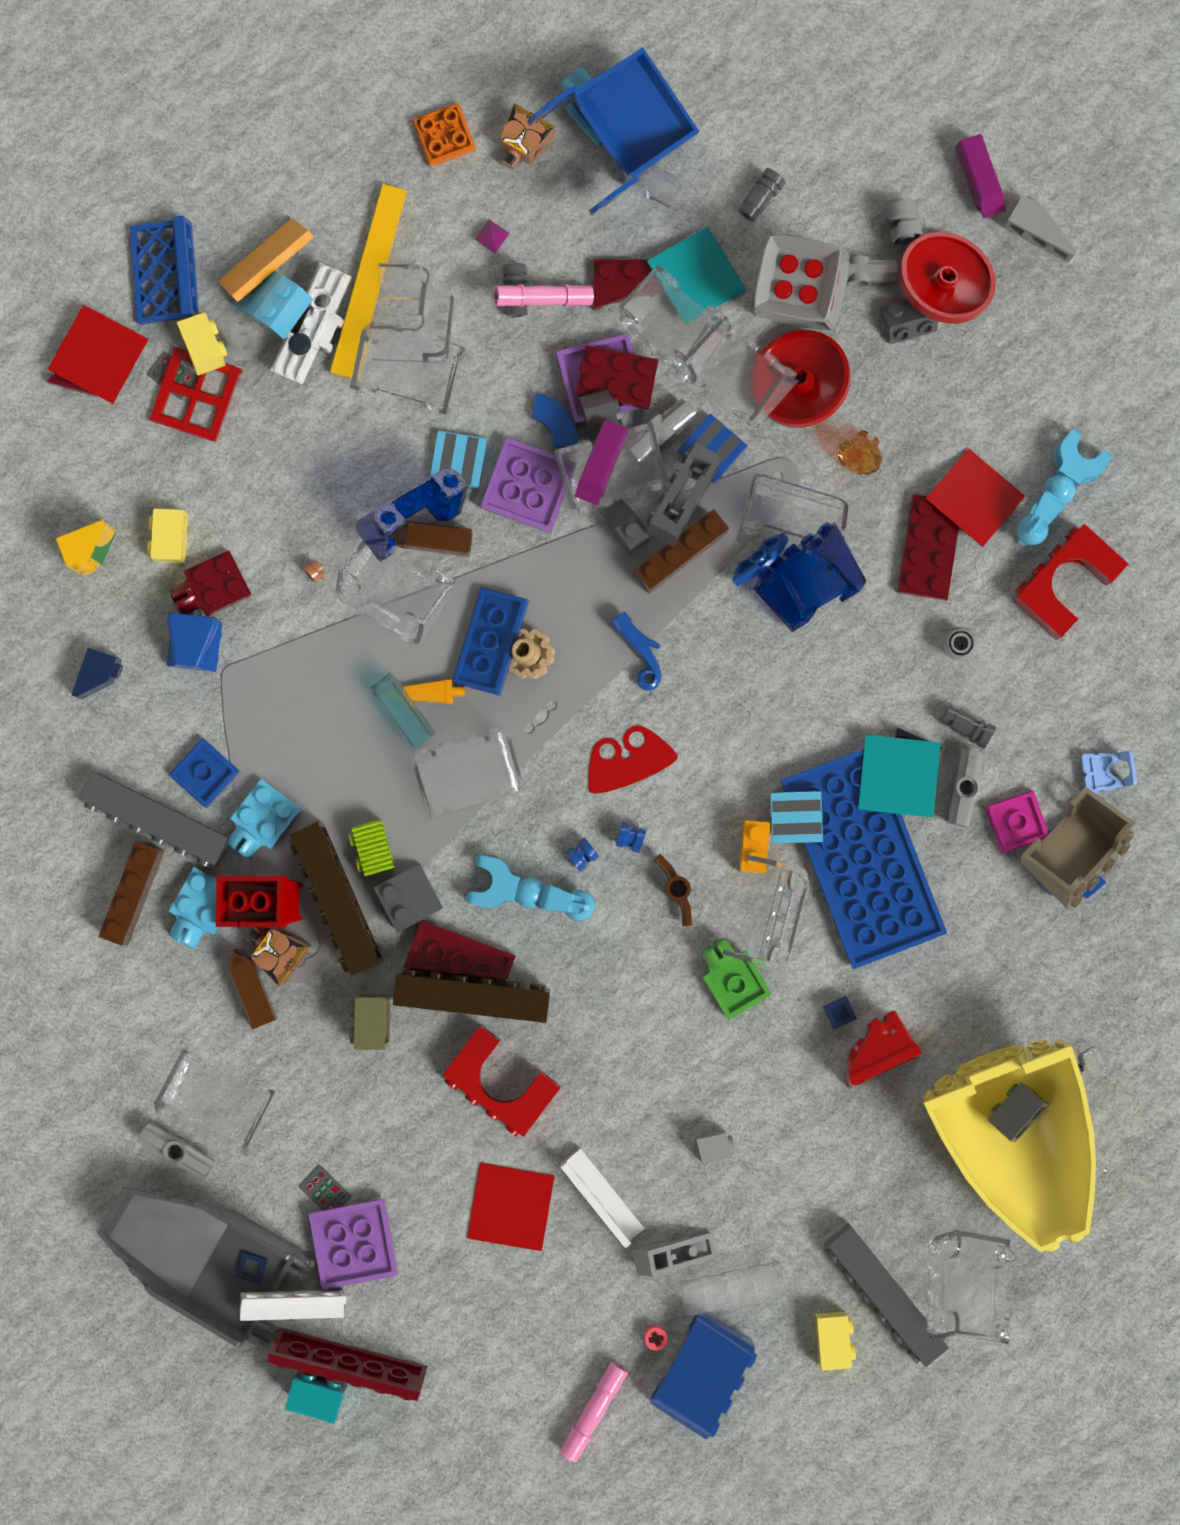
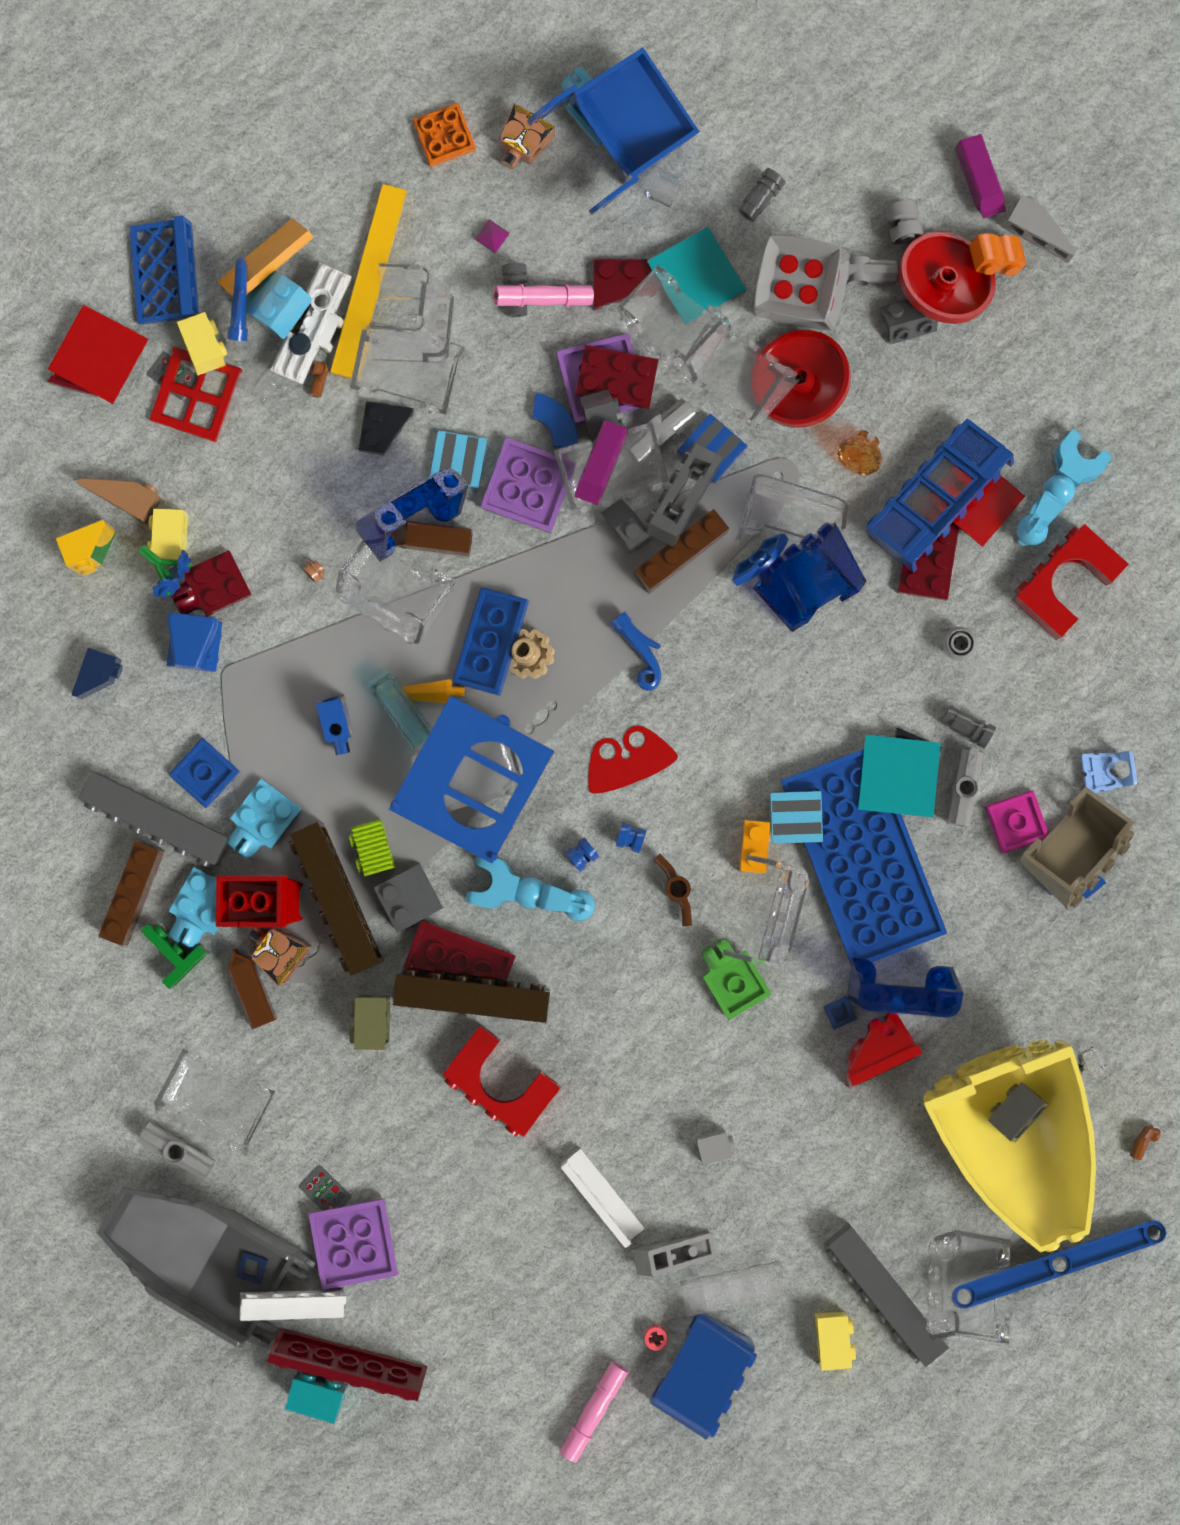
red piece [467,1163,555,1251] -> none
none -> medium nougat slope [77,478,162,524]
none -> plant [138,545,192,597]
none -> green bracket [141,924,209,989]
none -> blue plant [227,257,248,341]
none -> dark orange arm [309,361,328,398]
none -> blue torso [316,695,353,755]
none -> black wing [358,401,414,455]
none -> blue door [389,695,554,863]
none -> clear blue windscreen [847,958,964,1018]
none -> blue window [866,418,1014,573]
none -> blue beam [951,1220,1166,1309]
none -> orange brick [969,234,1027,276]
none -> dark orange arm [1130,1125,1161,1160]

